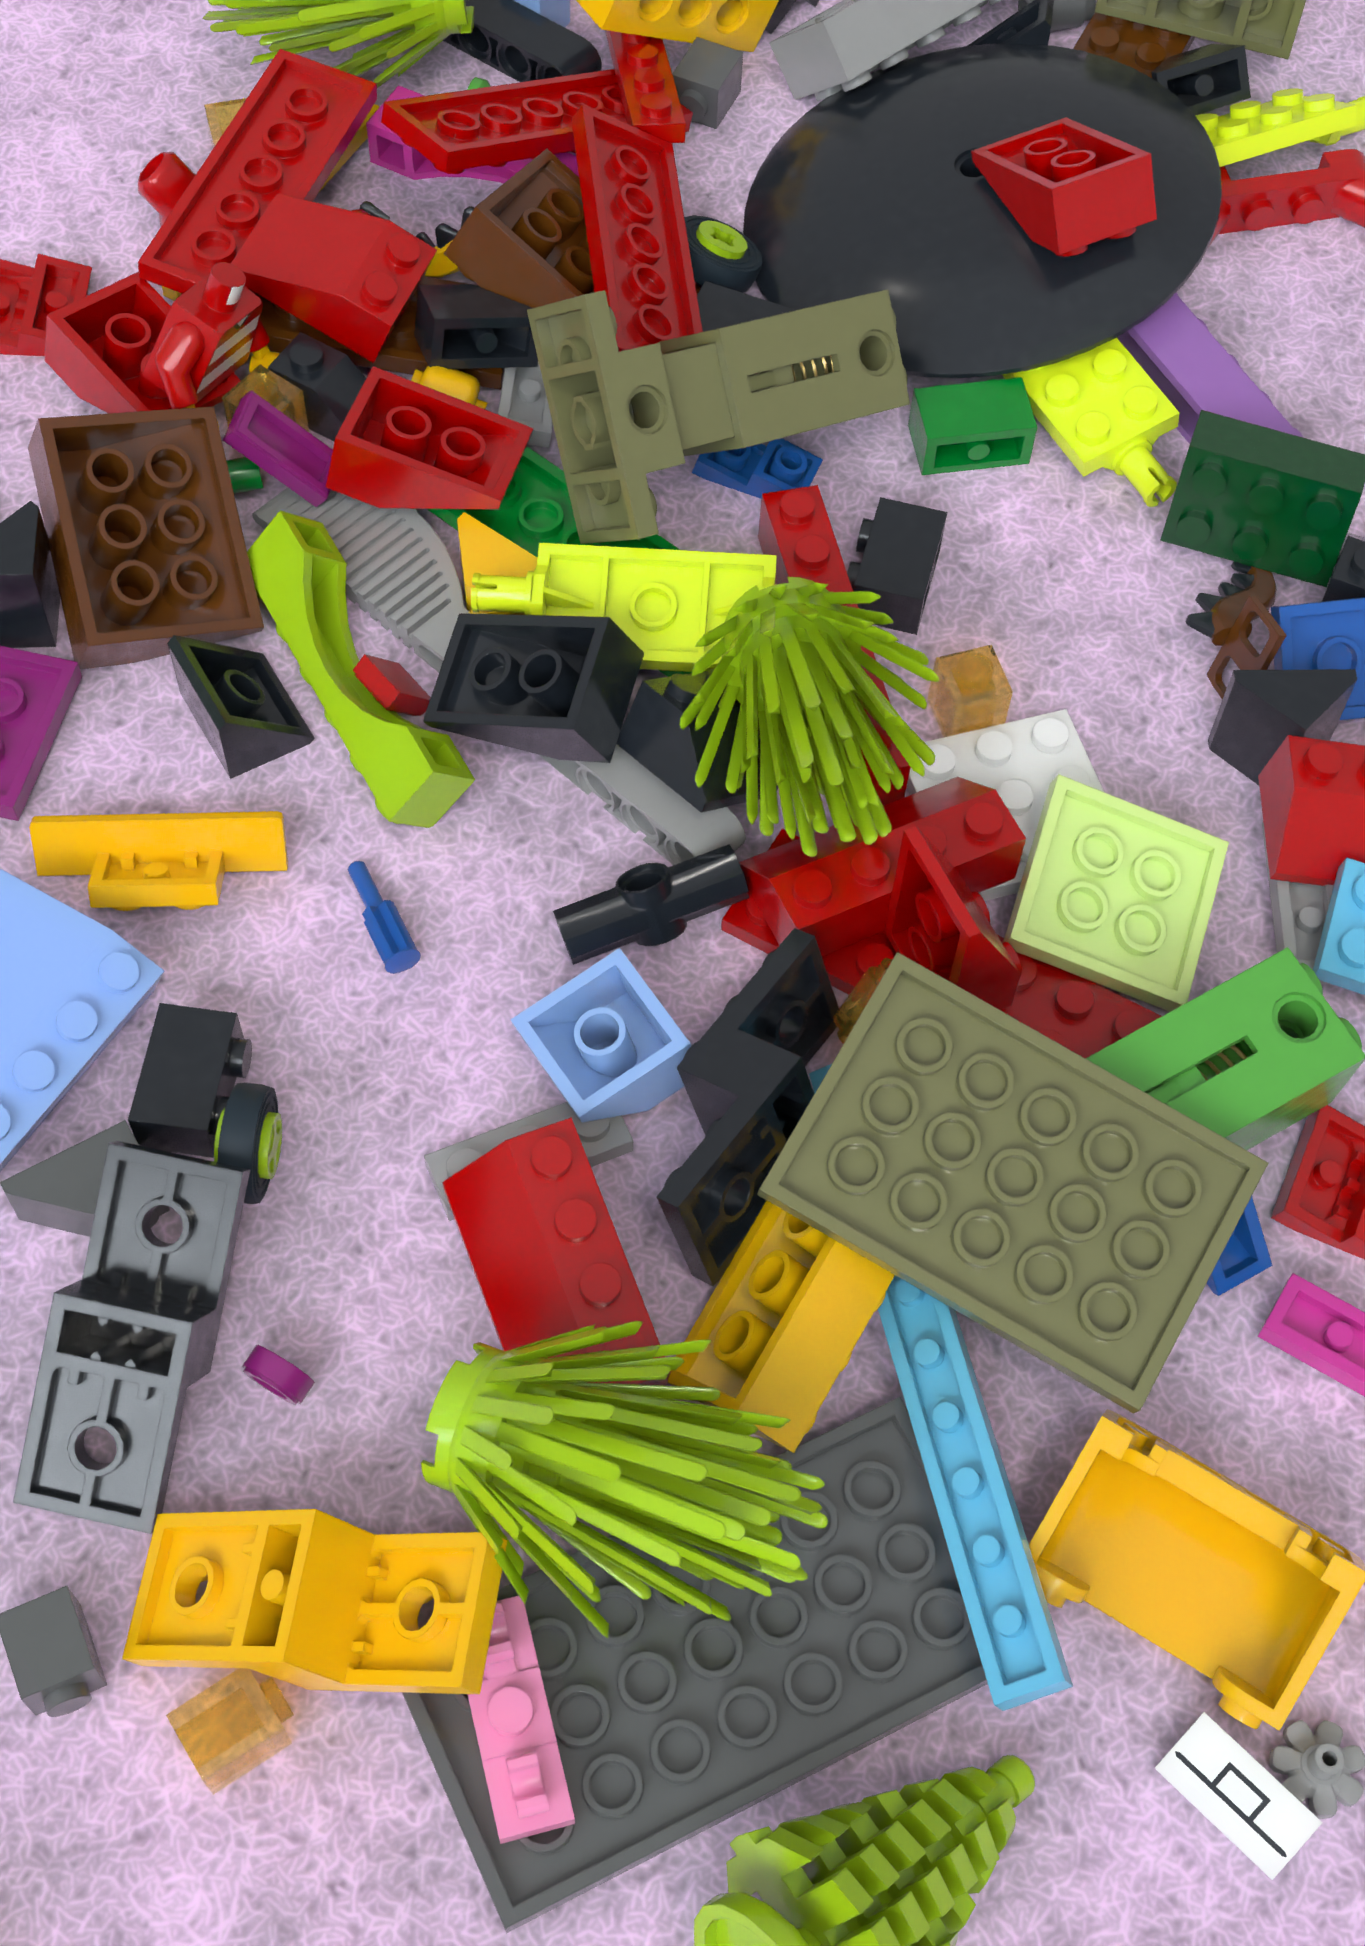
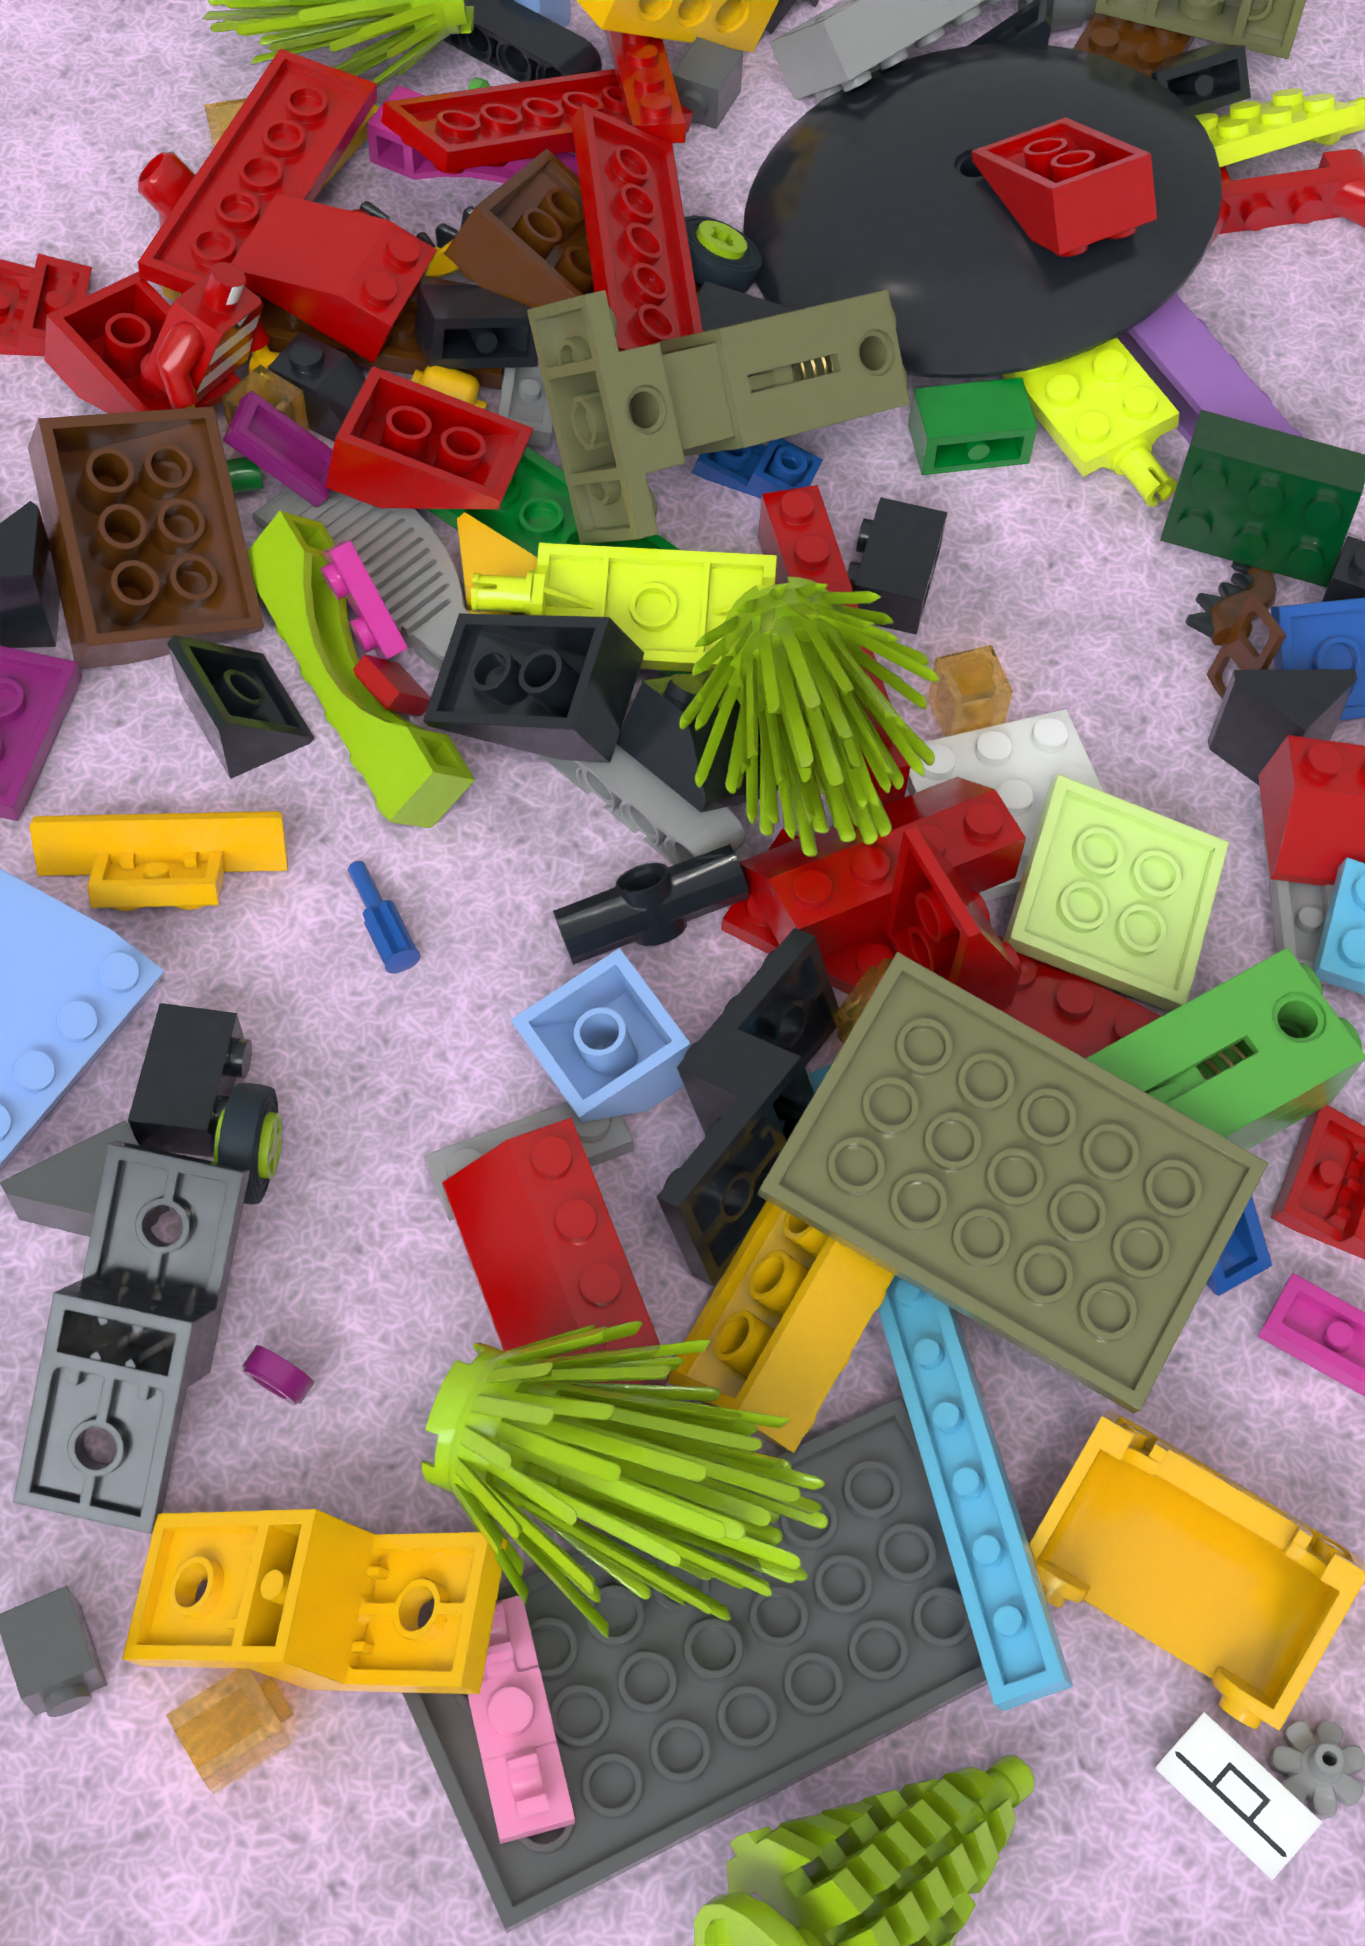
none -> dark pink plate [320,540,408,659]

